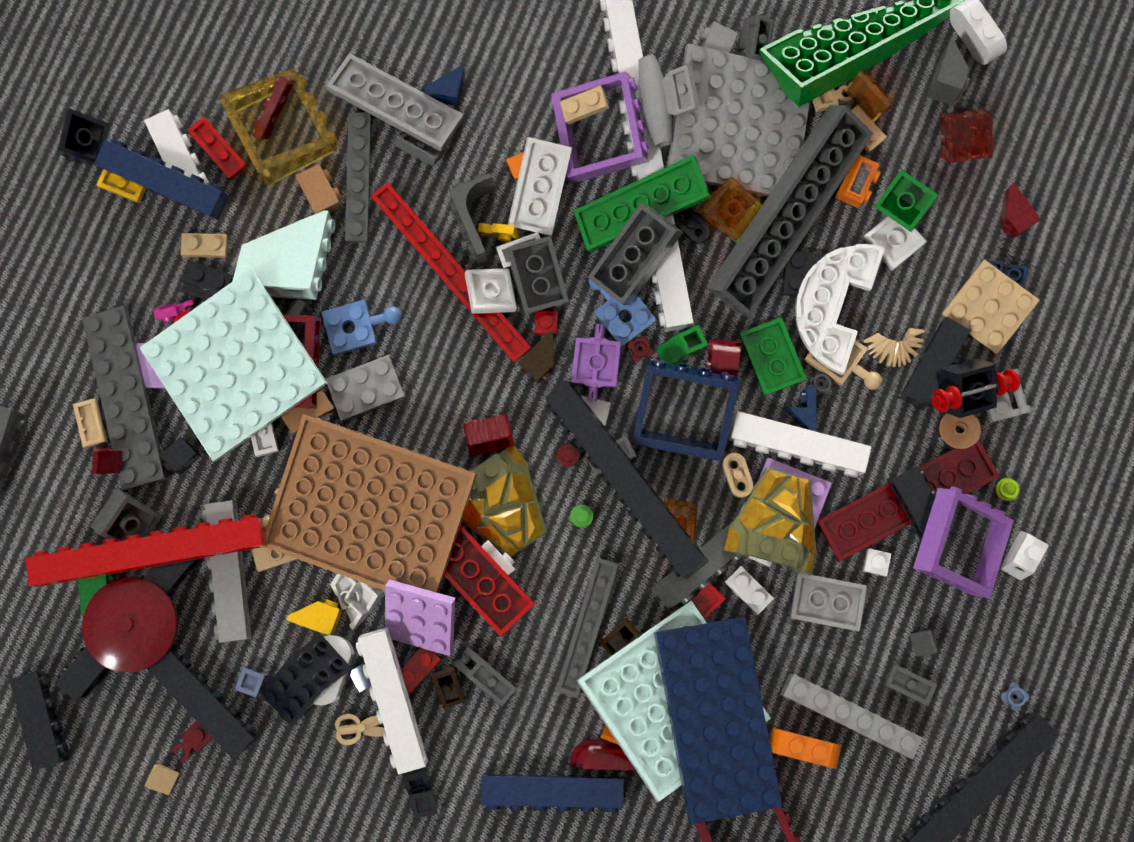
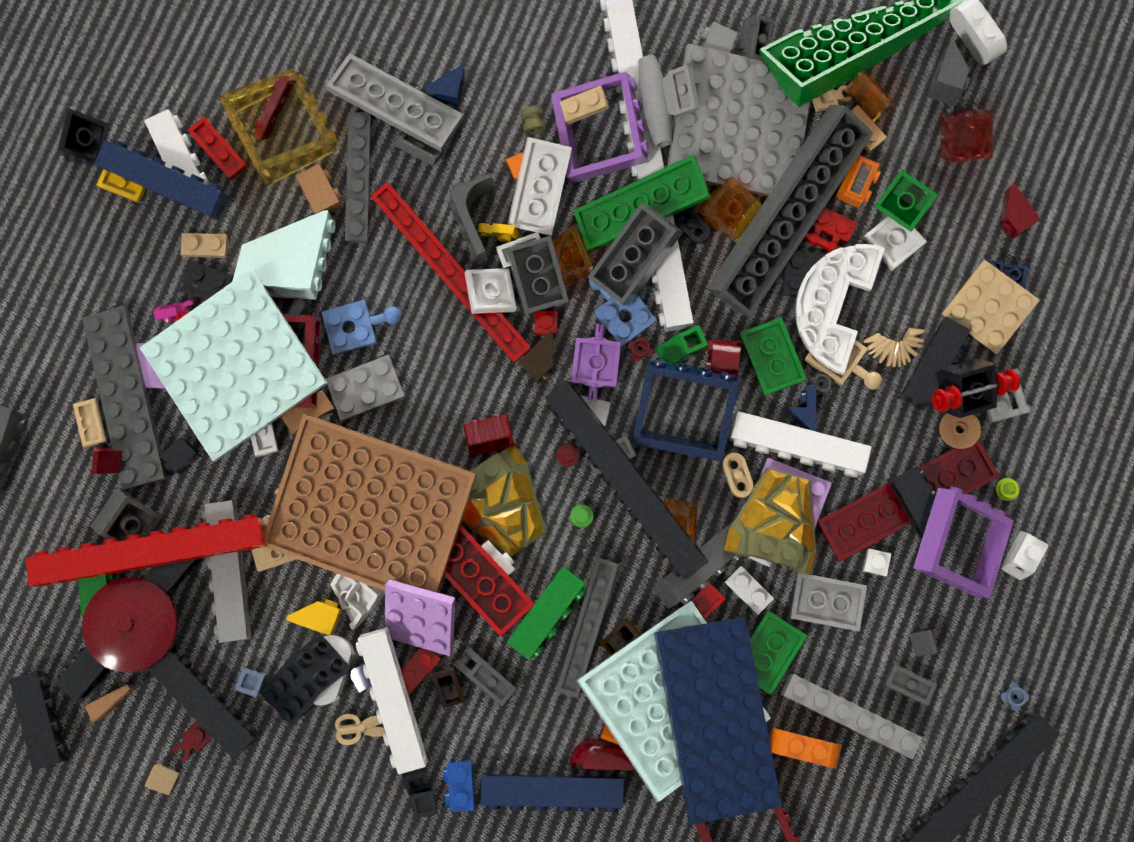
none -> medium nougat slope [85,684,136,723]
none -> blue brick [444,760,475,812]
none -> green brick [506,567,586,660]
none -> olive wheel [520,105,546,135]
none -> clear orange slope [552,225,593,285]
none -> green plate [750,610,807,695]
none -> red plate [803,207,857,253]

